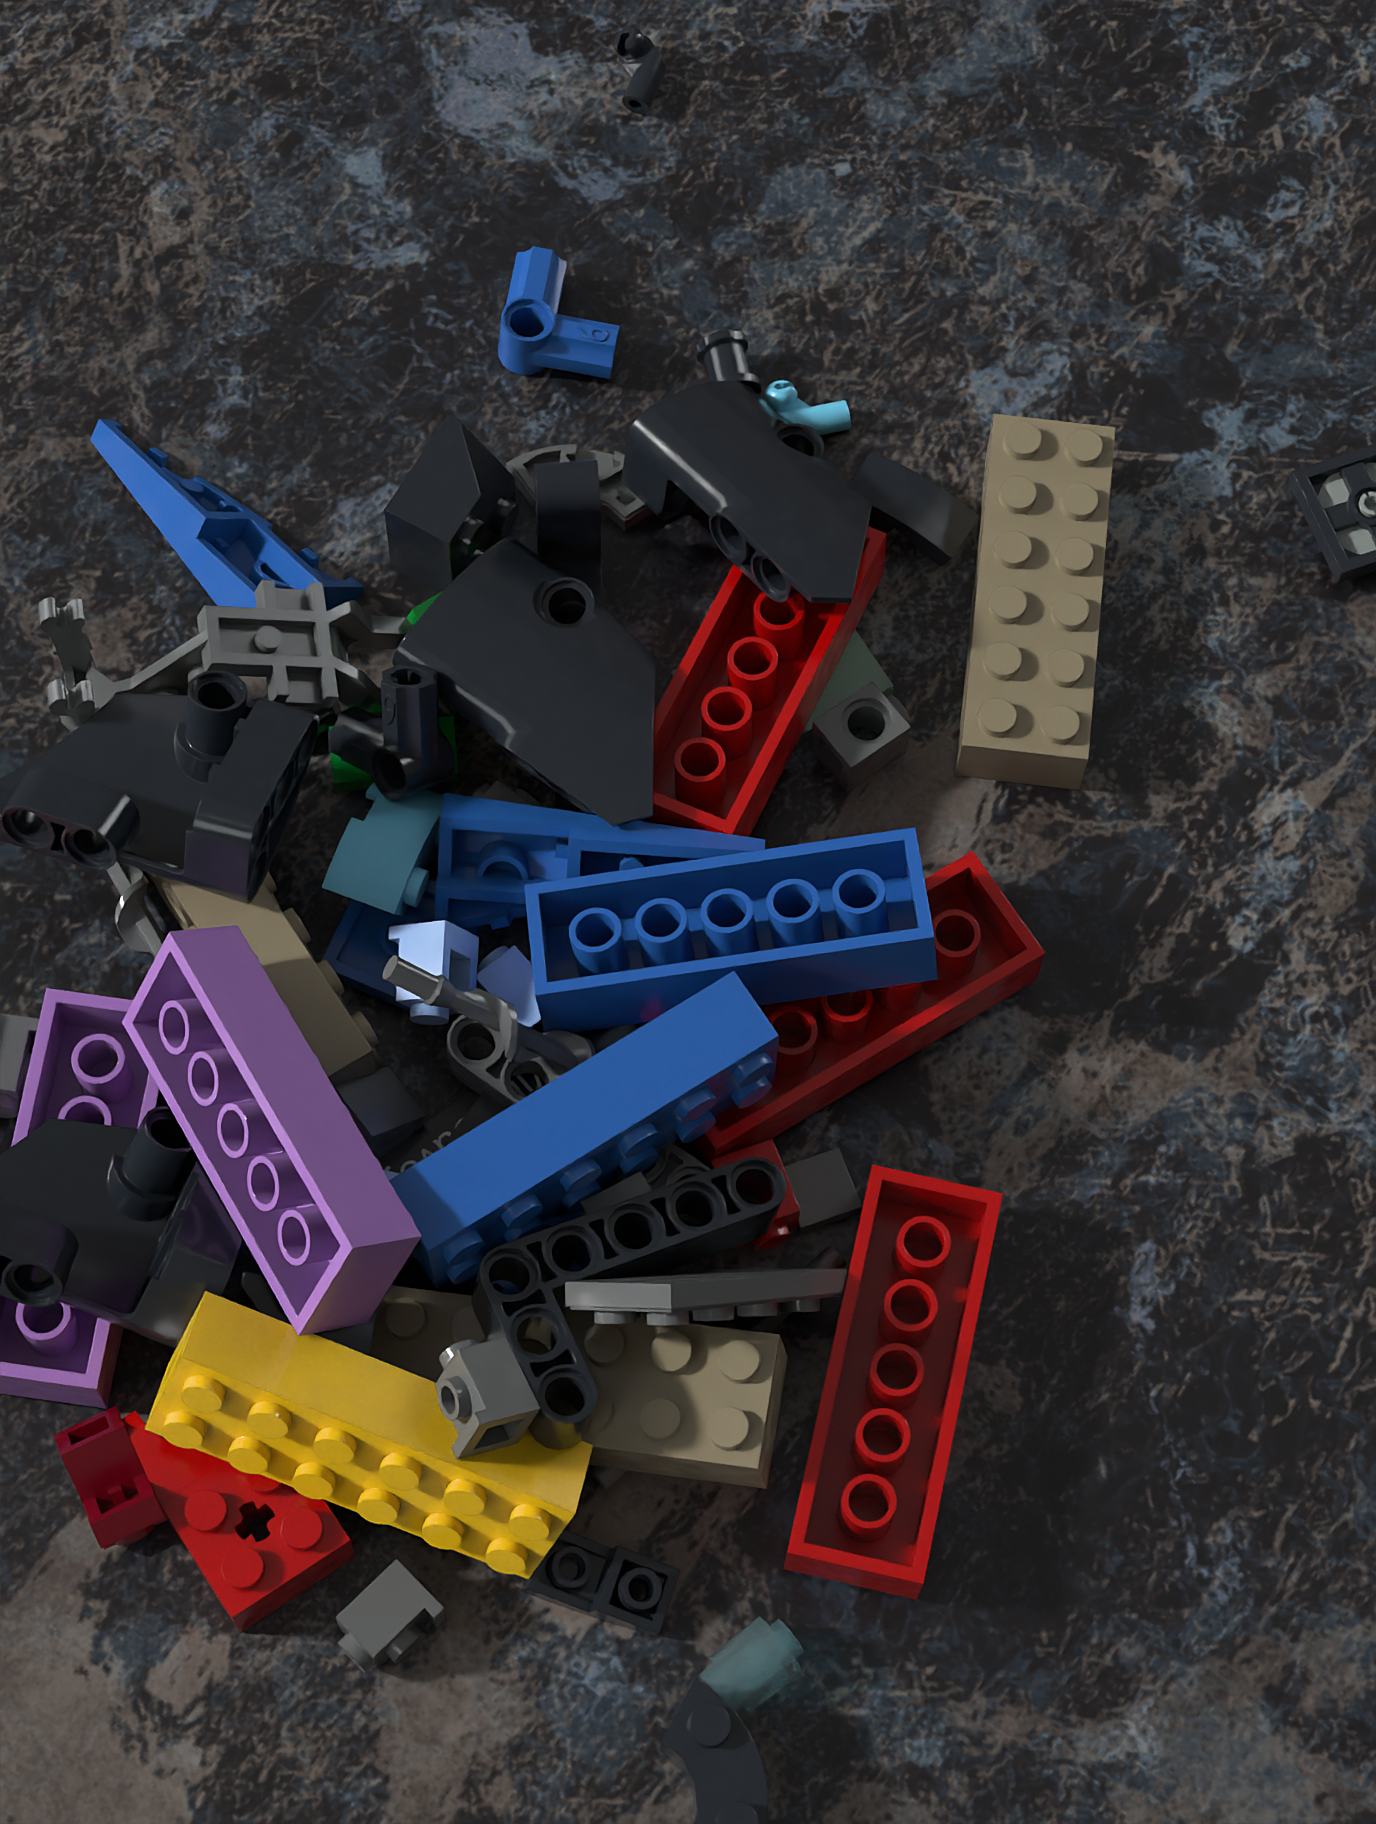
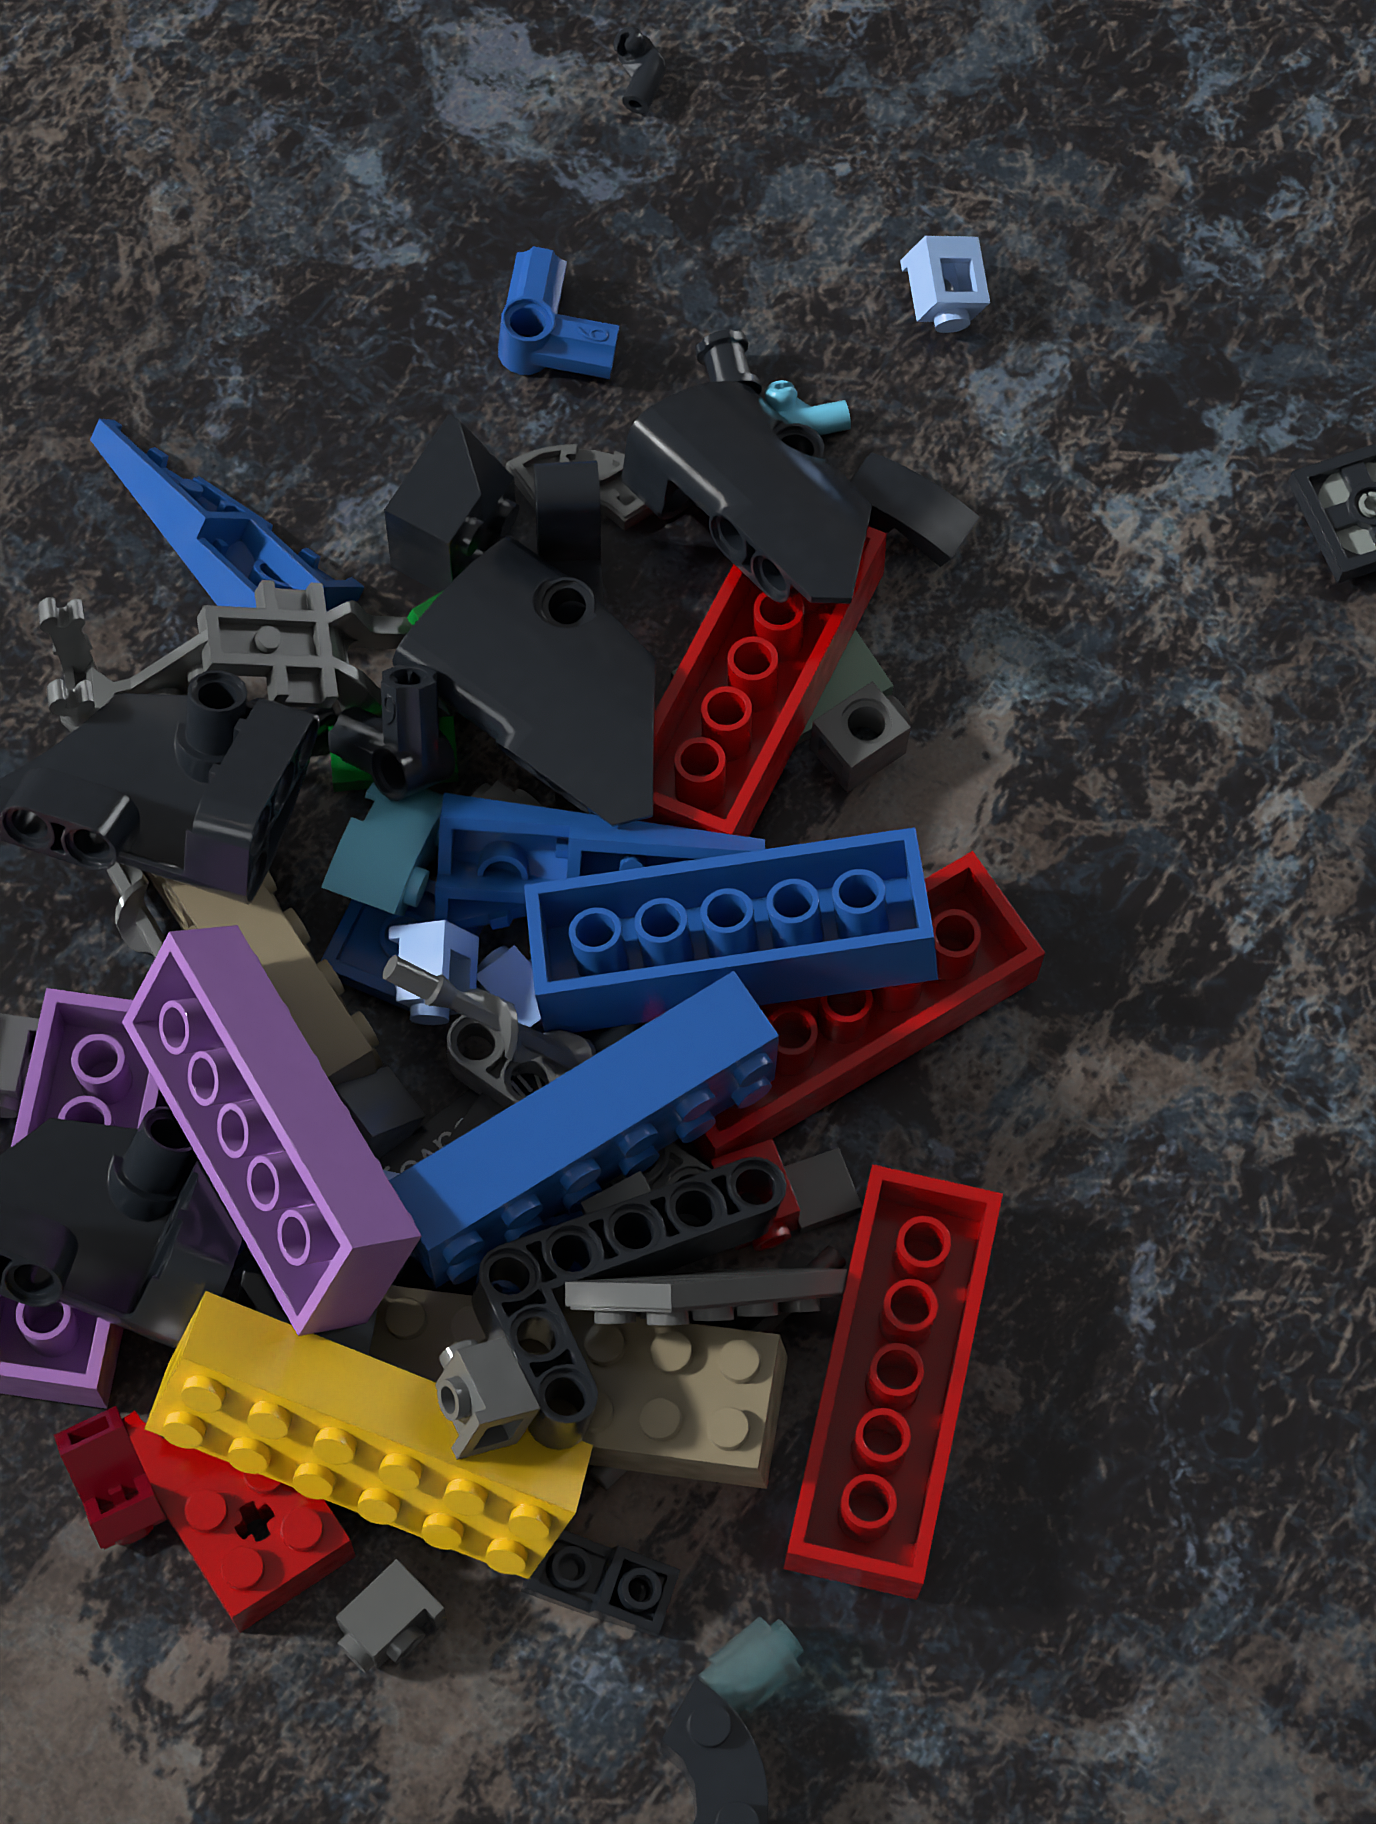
dark tan brick [955,414,1115,790] -> none
none -> light blue brick [900,236,990,333]

